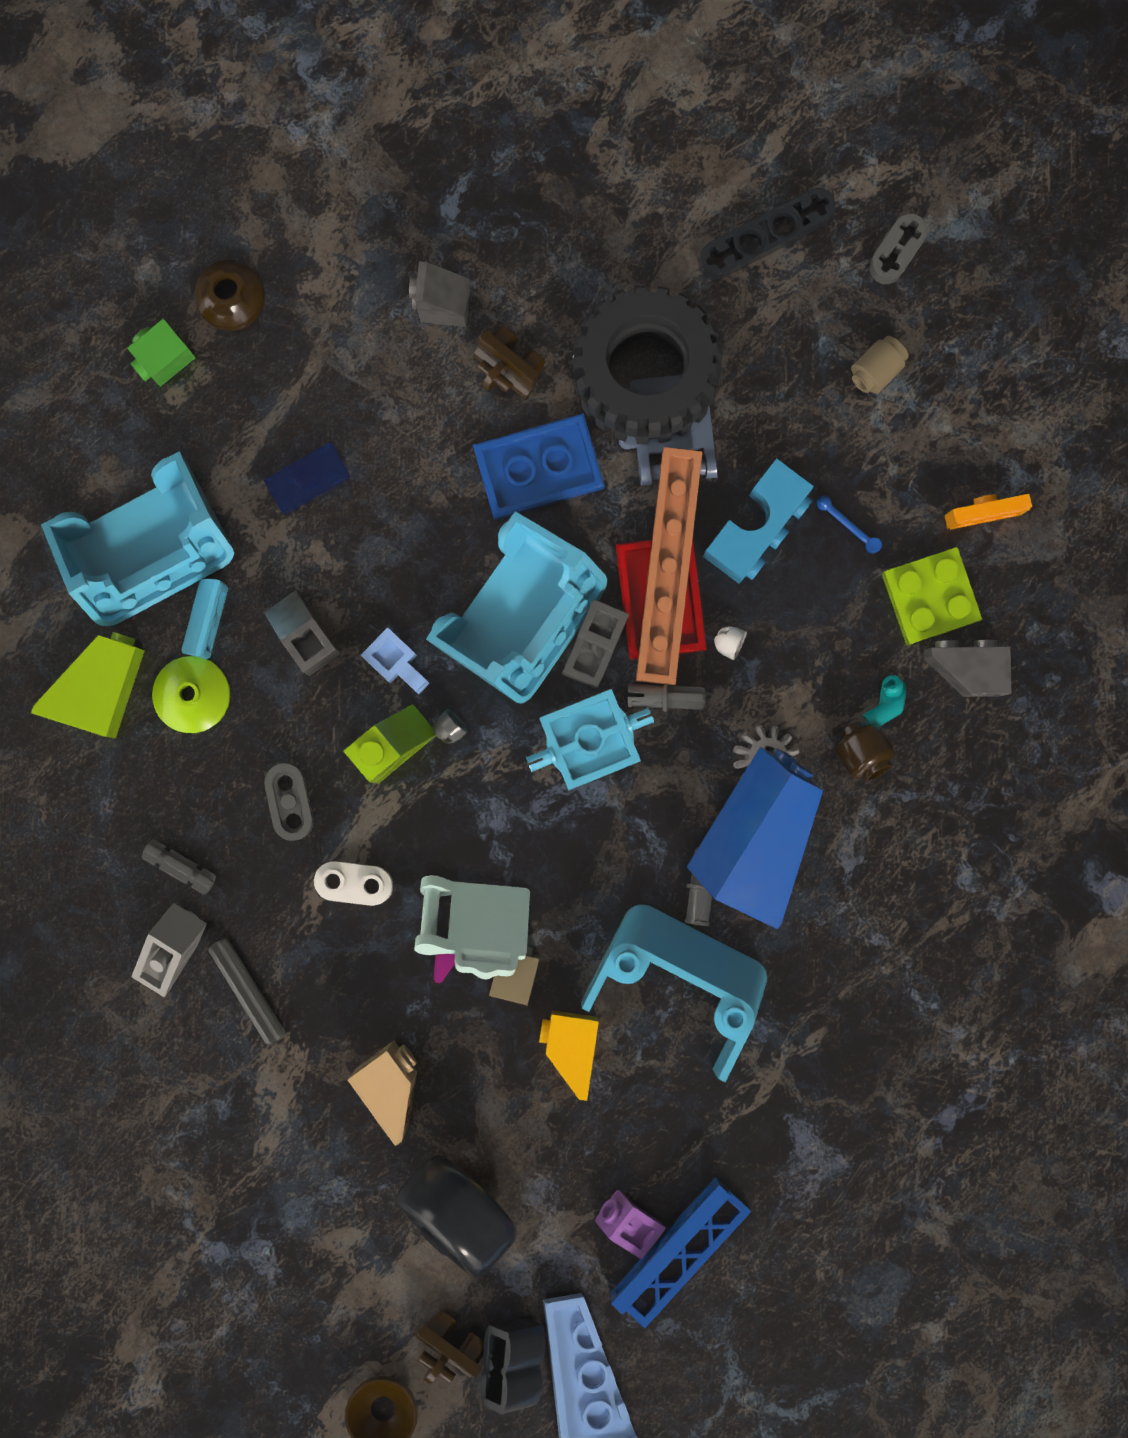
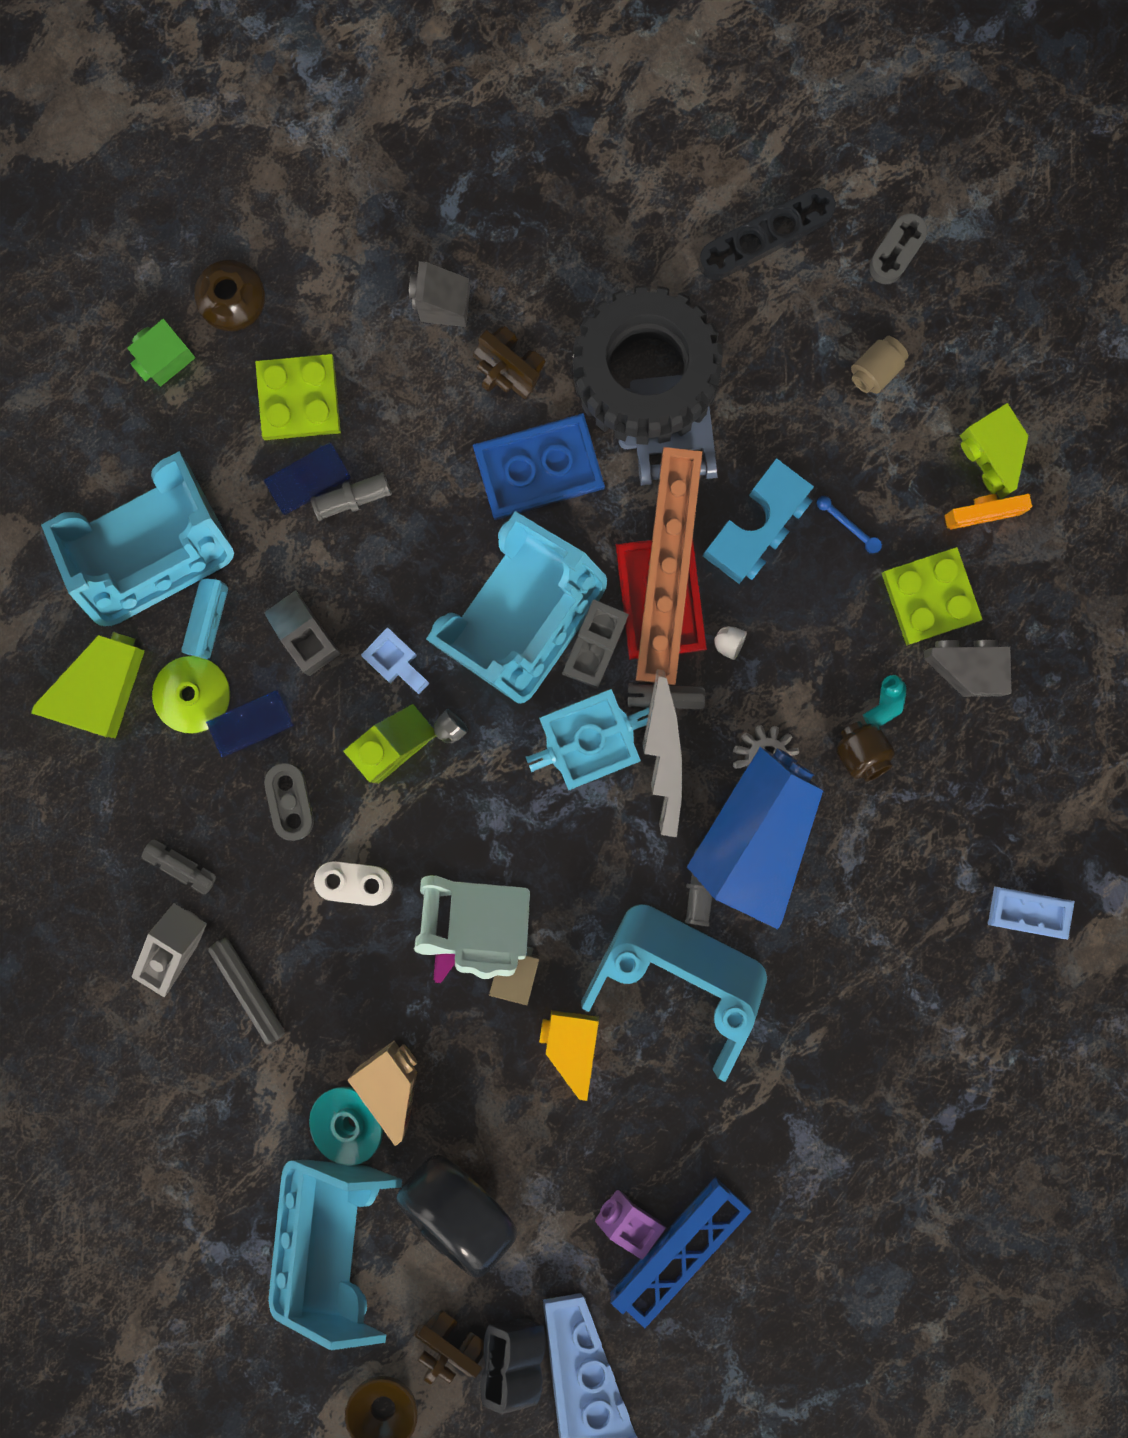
none -> clear blue plate [206,690,295,758]
none -> lime plate [255,354,341,440]
none -> medium azure windscreen [269,1160,402,1350]
none -> teal dish [309,1087,383,1166]
none -> dark grey pin [311,472,392,521]
none -> light grey slope [643,669,682,837]
none -> lime slope [959,403,1029,499]
none -> light blue plate [988,886,1075,940]

